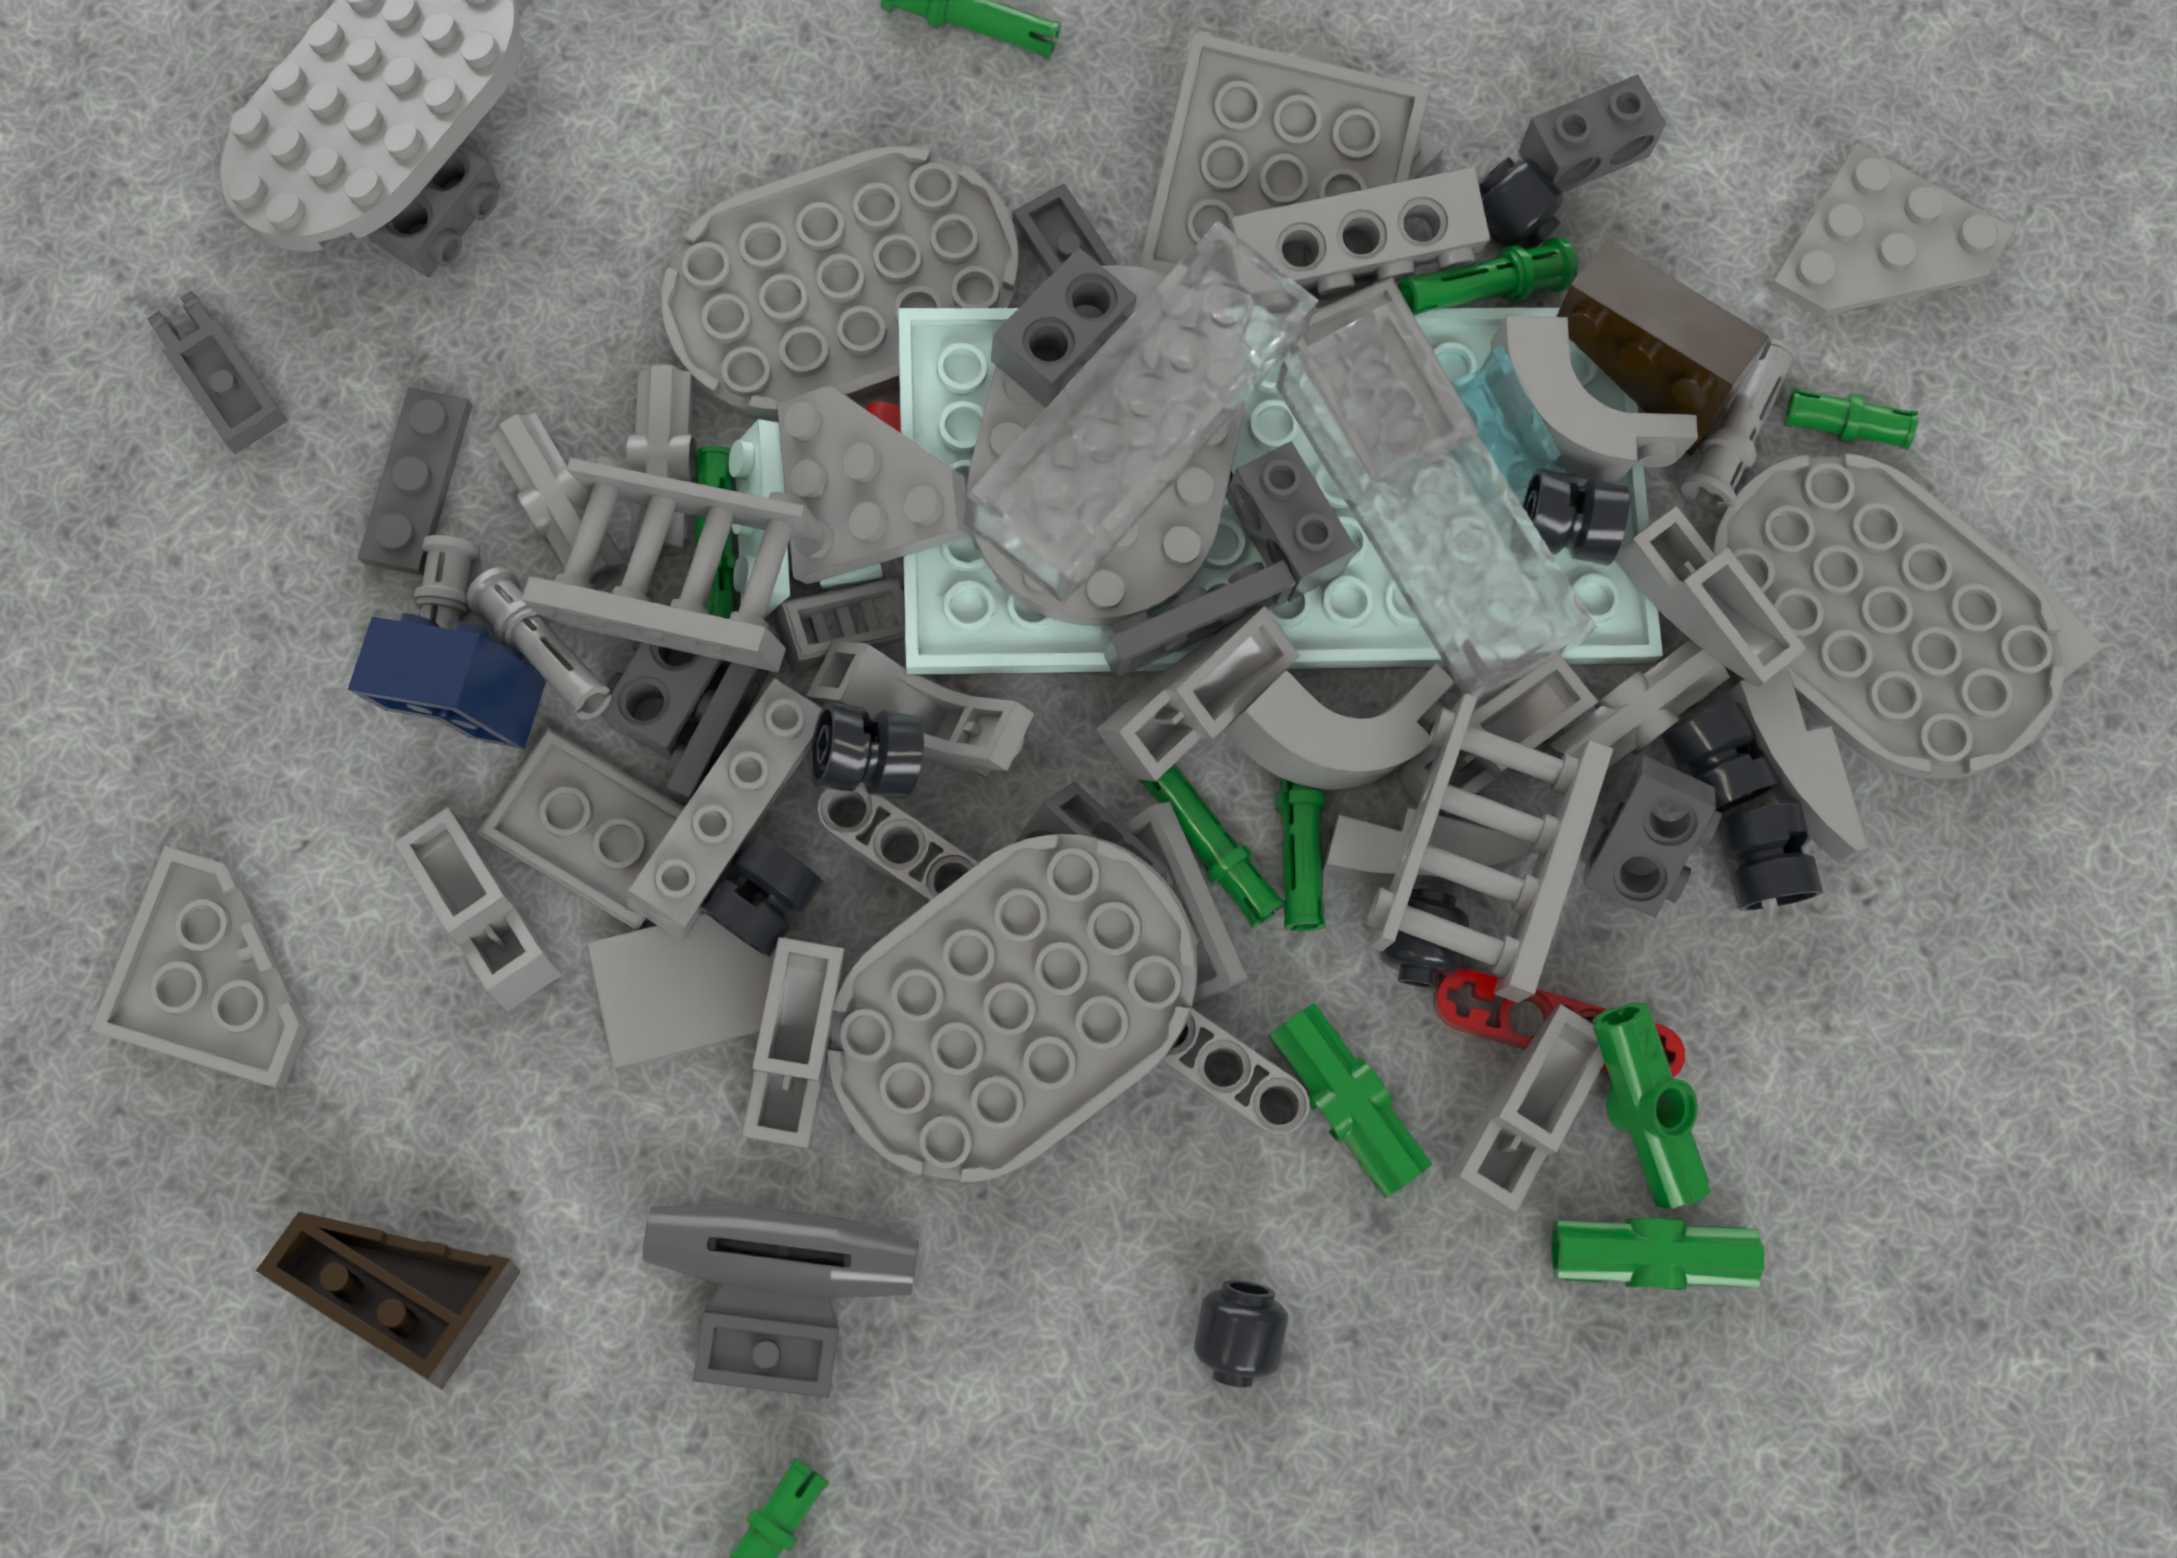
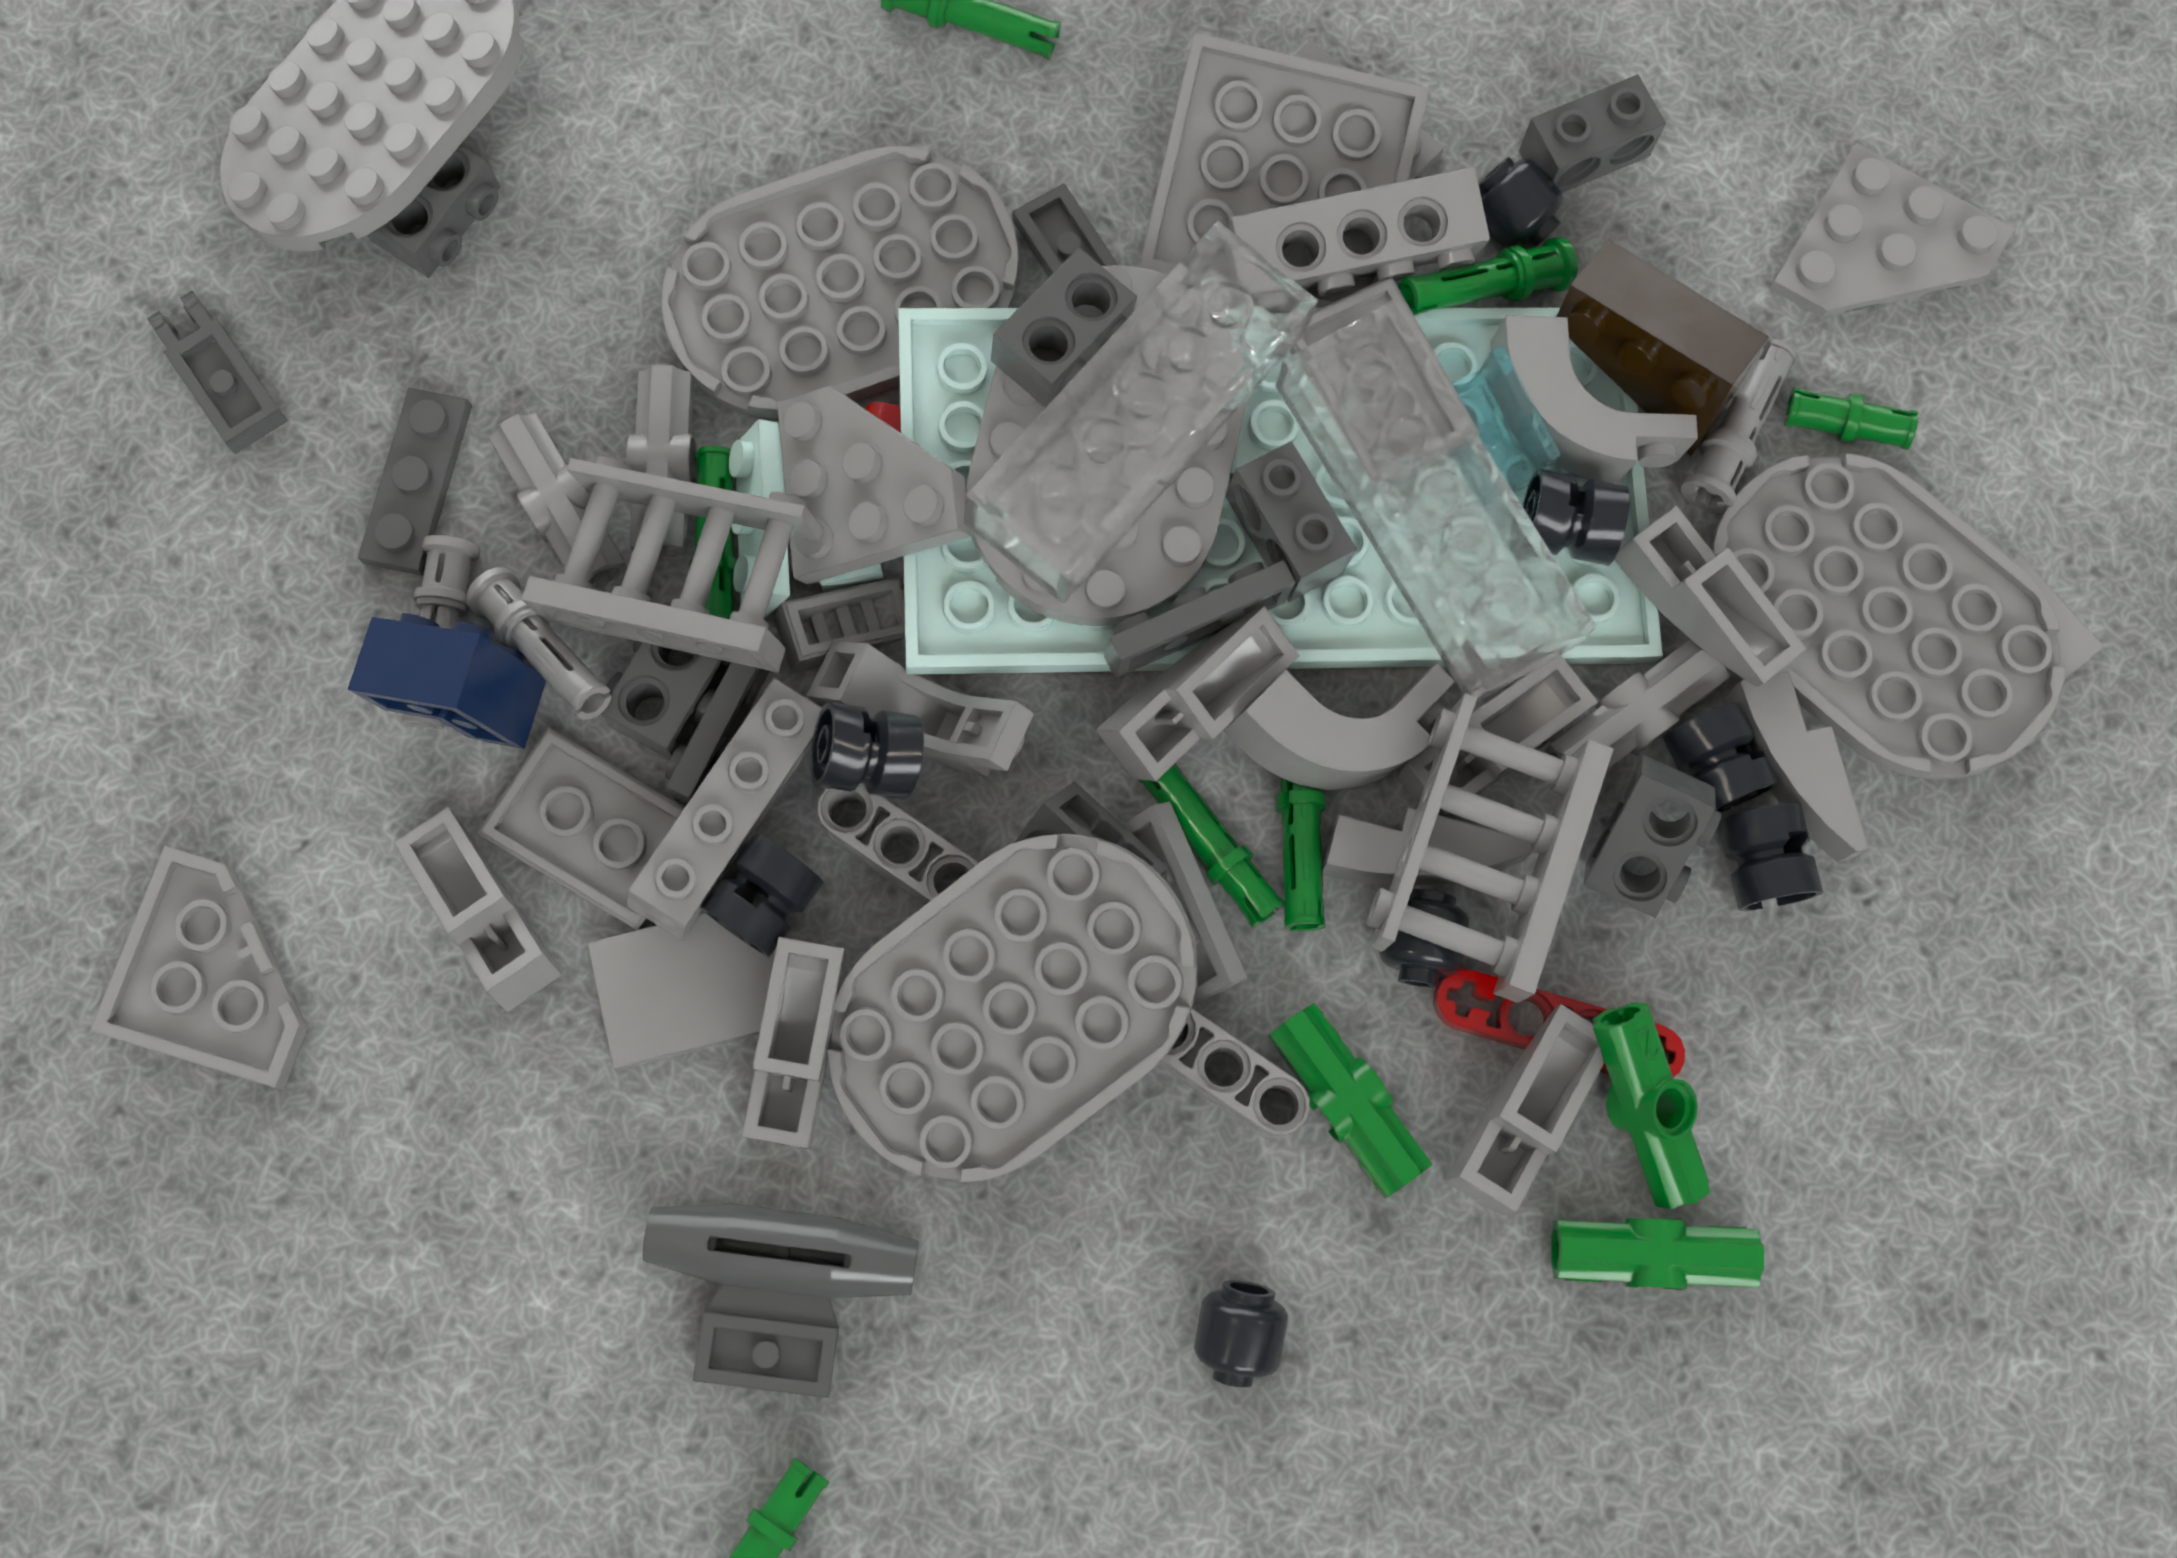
dark brown wedge [256,1212,521,1390] -> none

